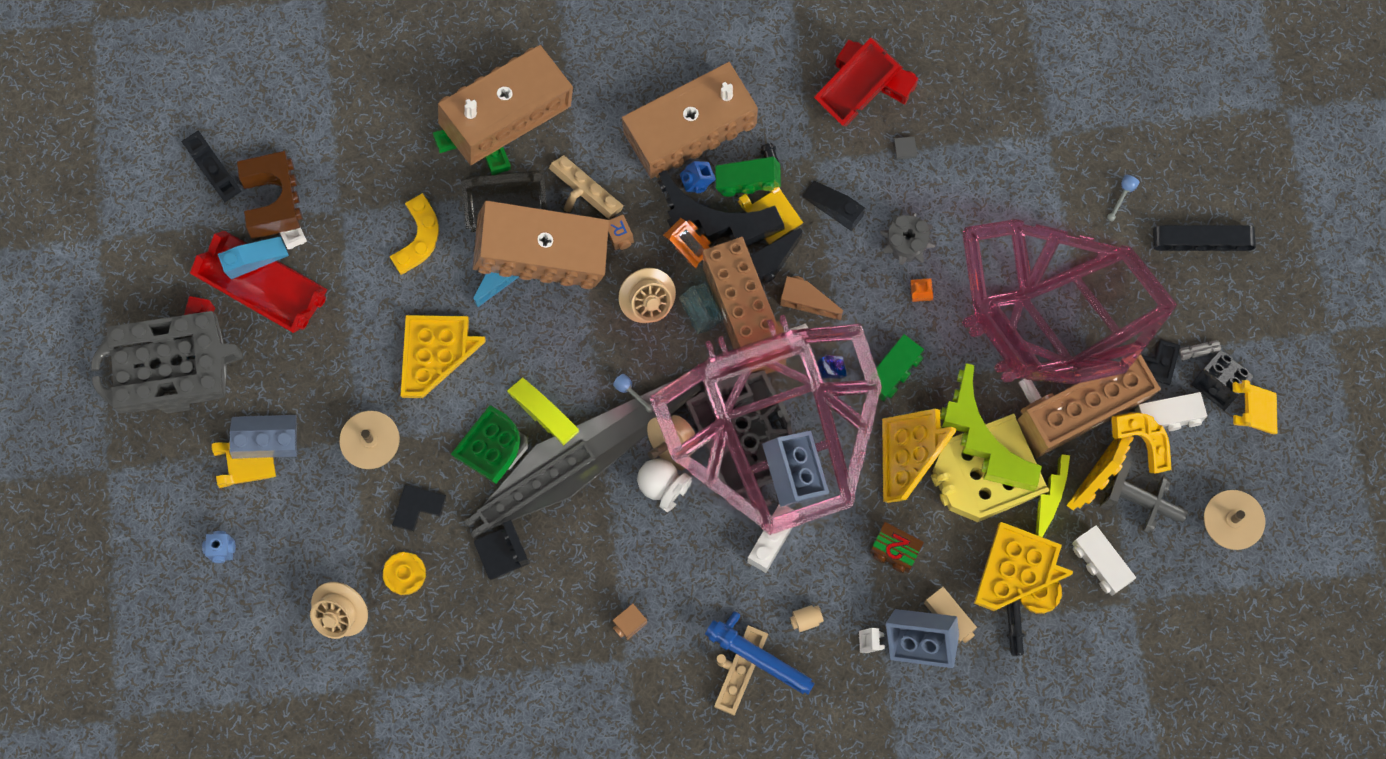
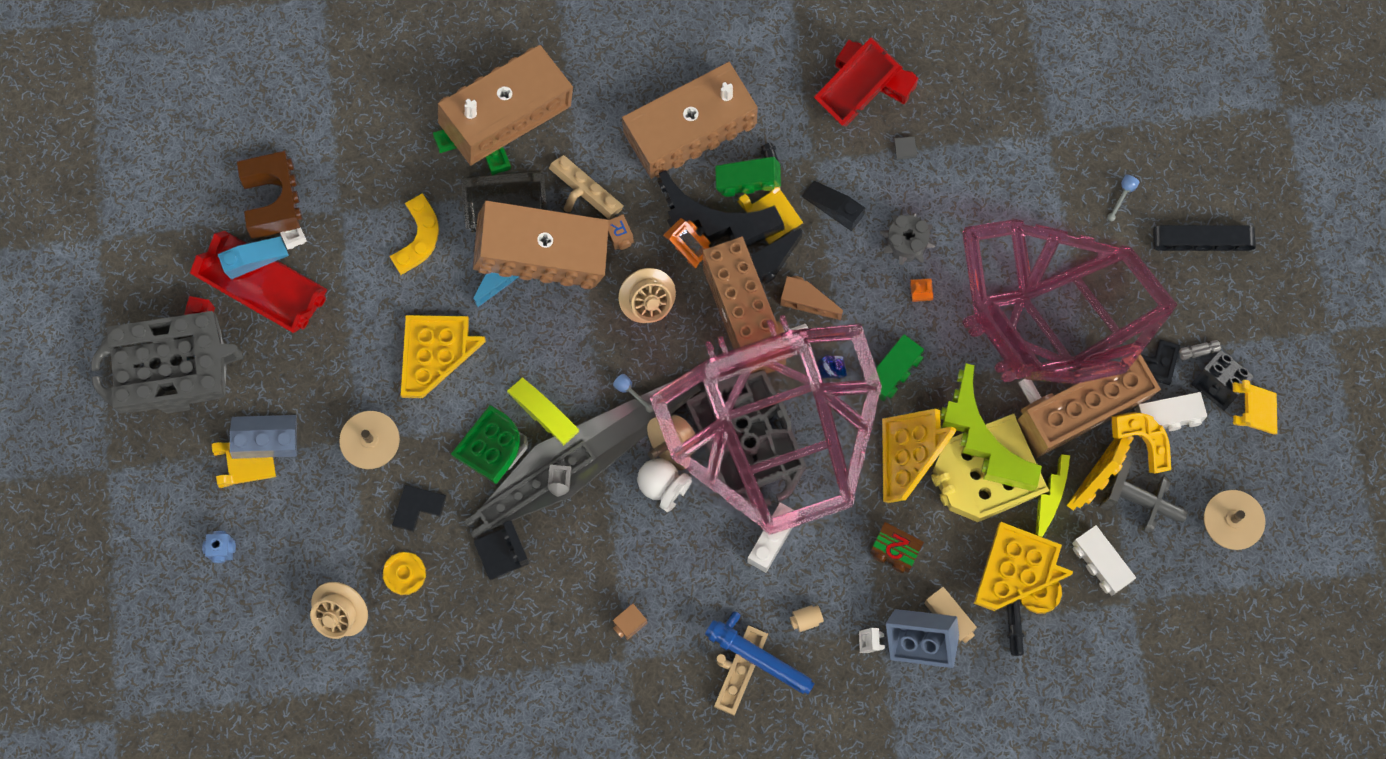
black slope [181,130,242,203] -> none
blue brick [679,161,716,193] -> none
clear light blue brick [679,283,724,334] -> none
sand blue slope [762,431,829,507] -> none
none -> light grey plate [547,465,572,497]

